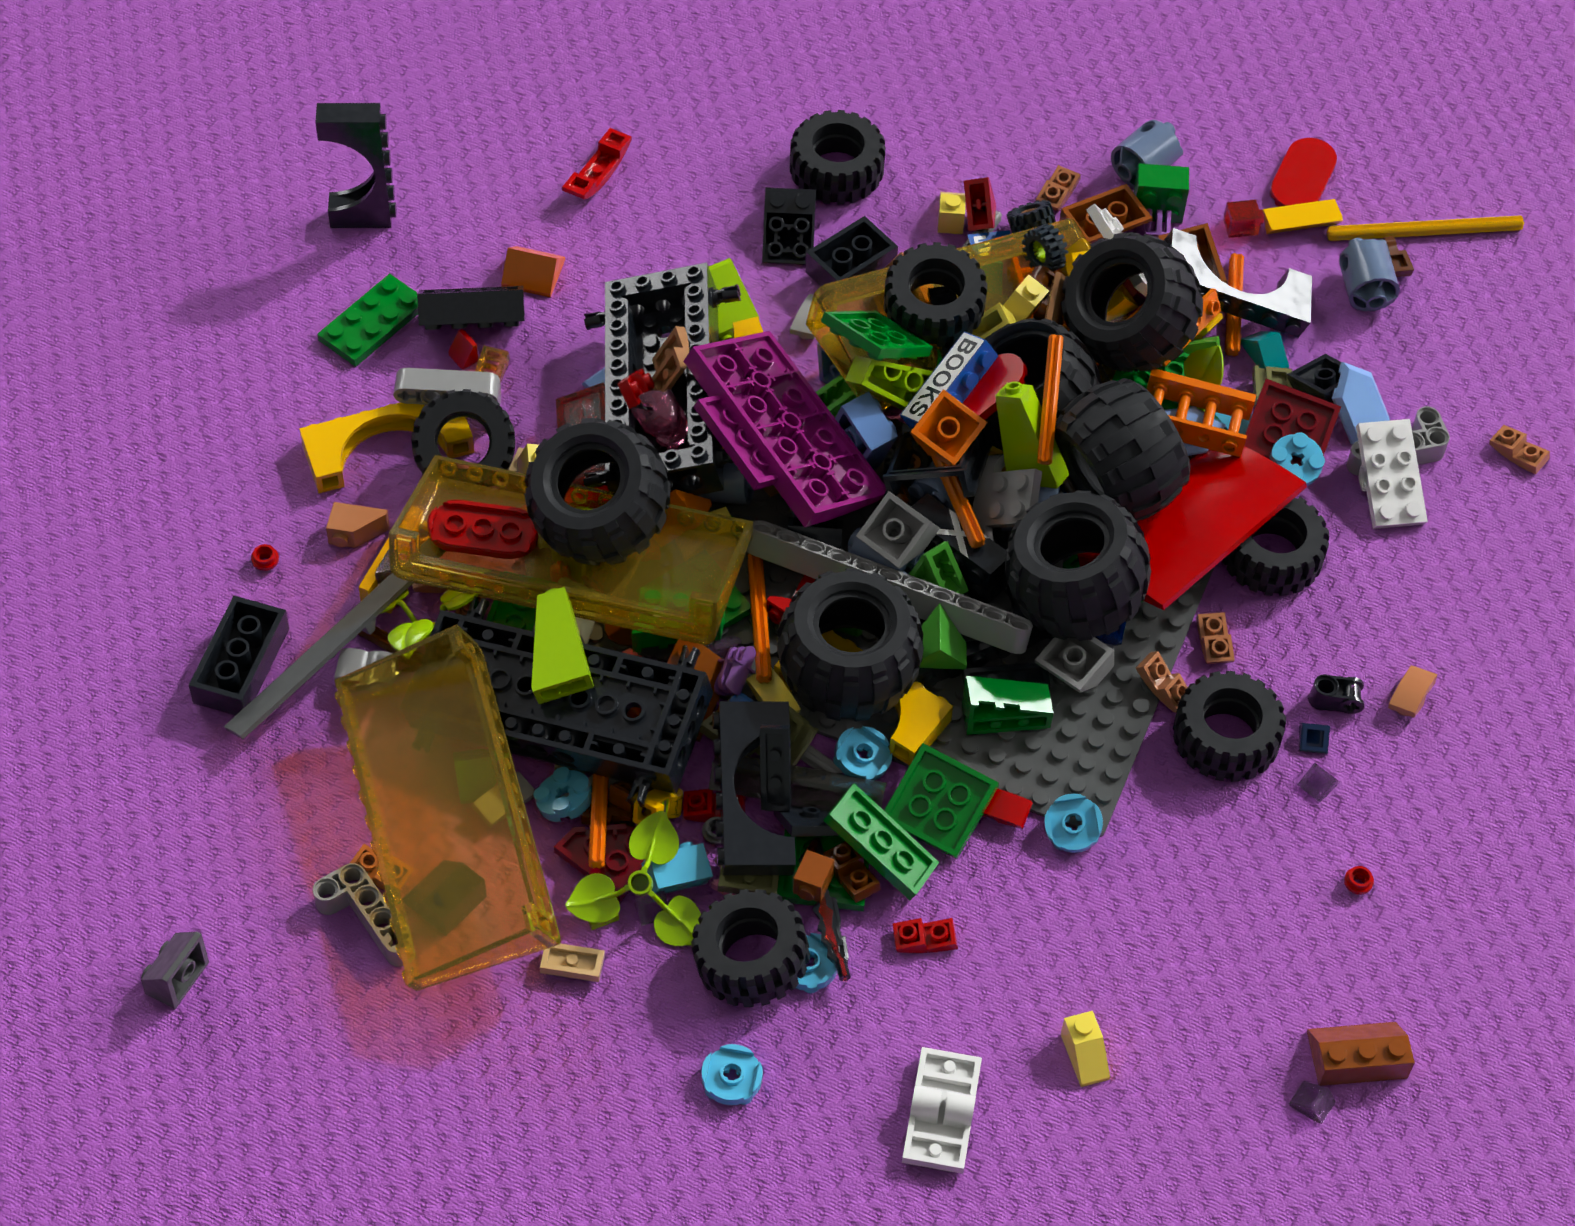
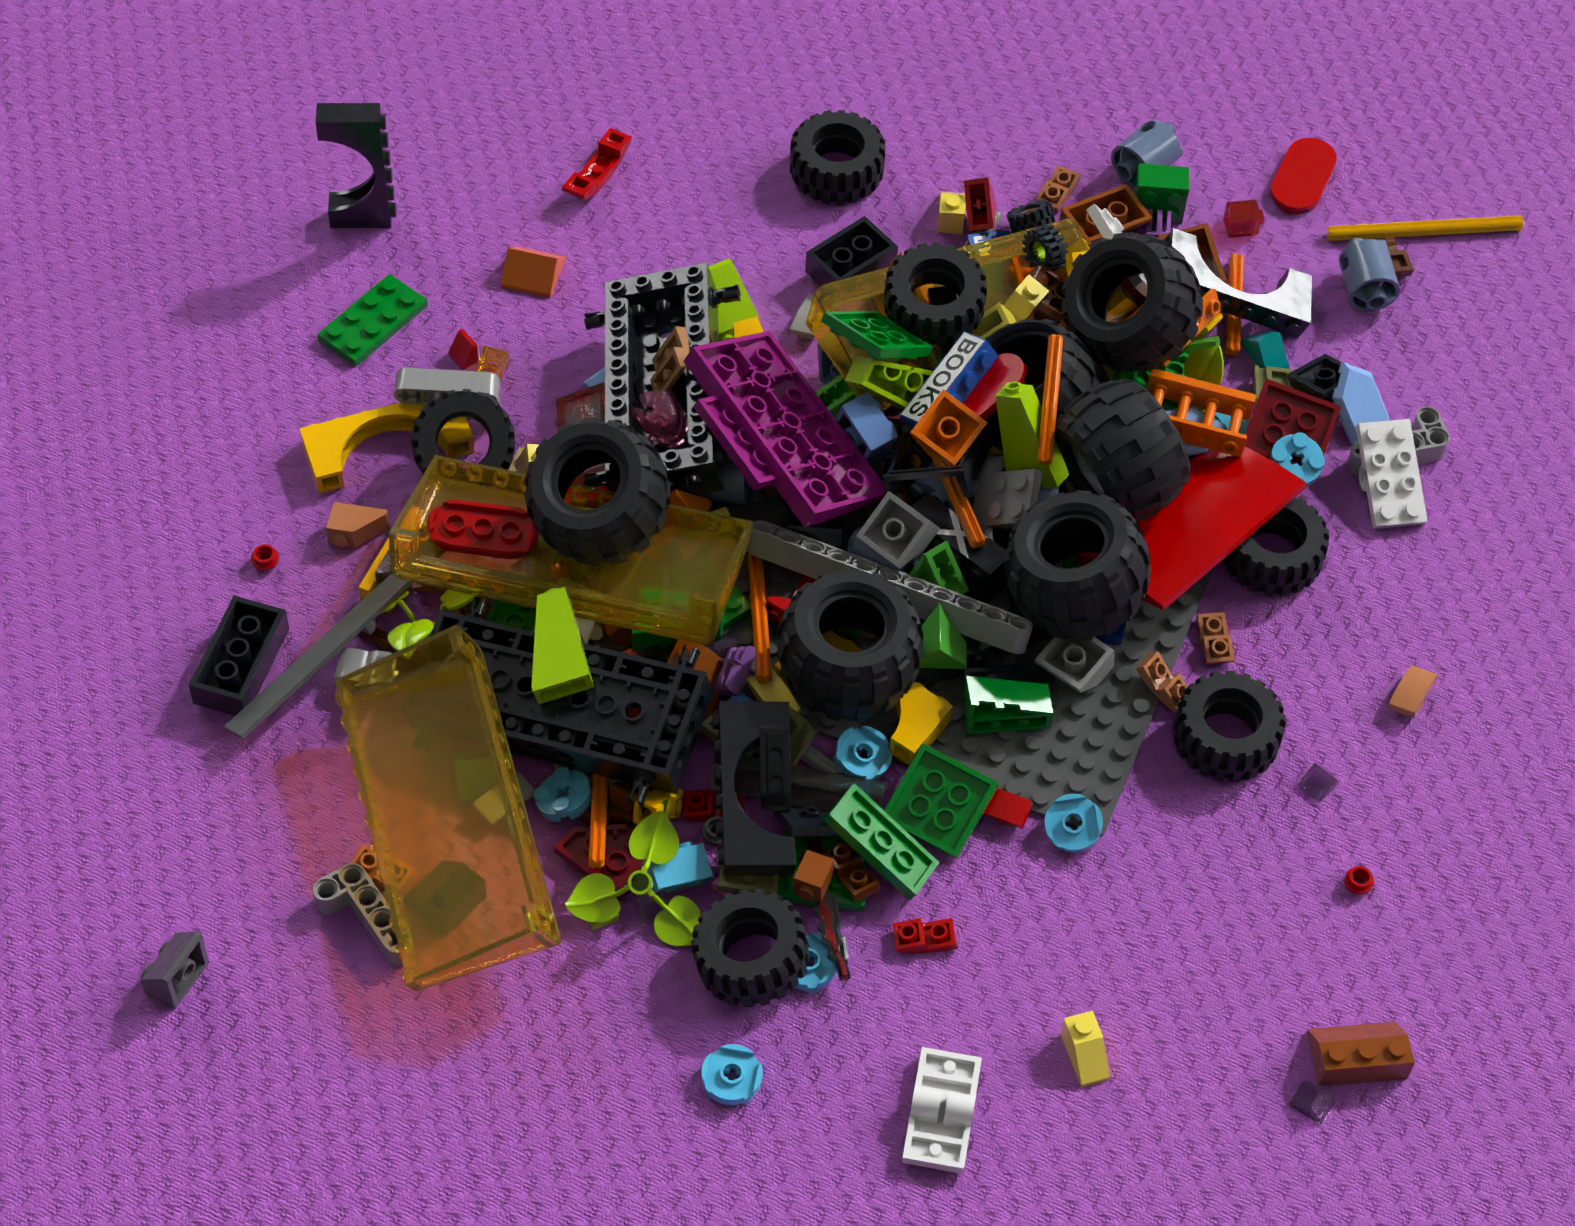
black brick [417,286,525,330] -> none
tan plate [540,941,605,982] -> none
red slope [618,369,655,409] -> none
black slope [762,187,816,265] -> none
medium nougat slope [1044,272,1065,326] -> none
yellow slope [1262,199,1343,234] -> none
dark blue slope [1299,723,1330,754] -> none
black piece [1308,674,1364,714] -> none
nougat slope [1489,425,1550,475] -> none

